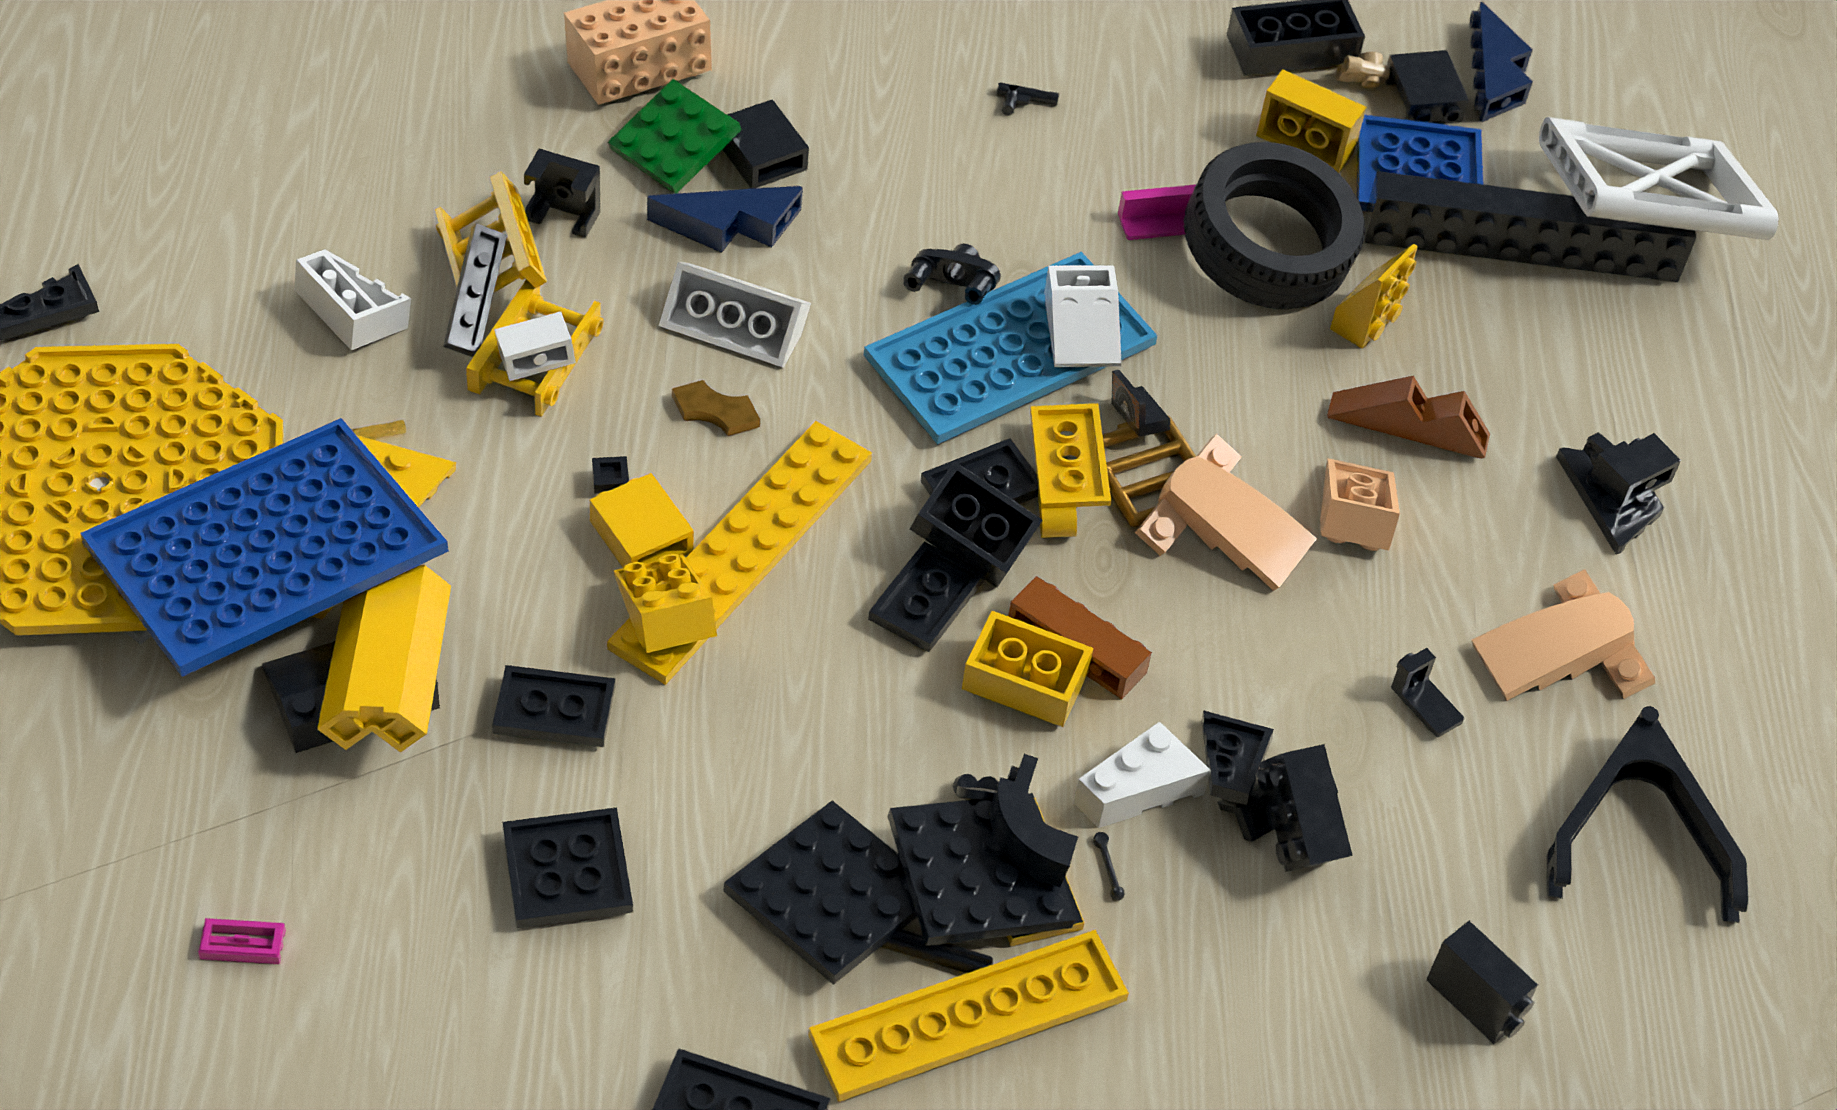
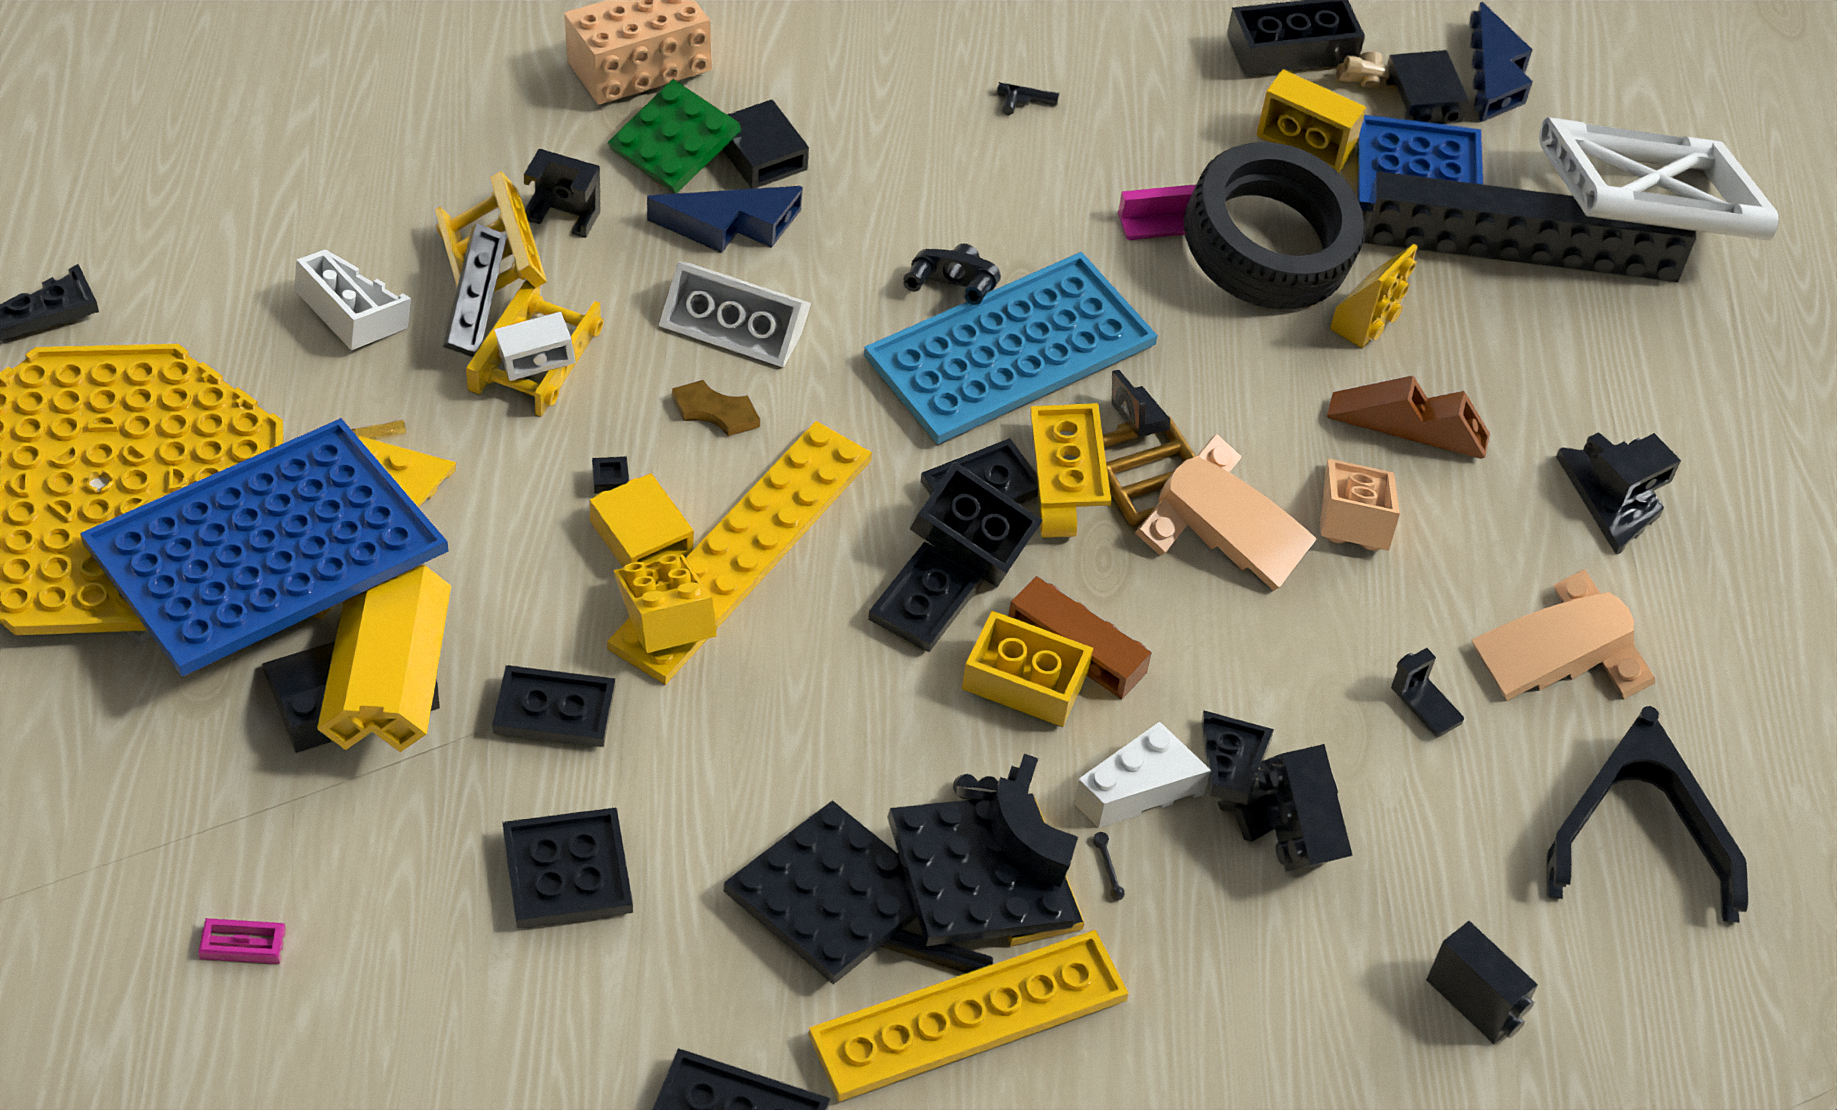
white slope [1044,265,1121,367] -> none

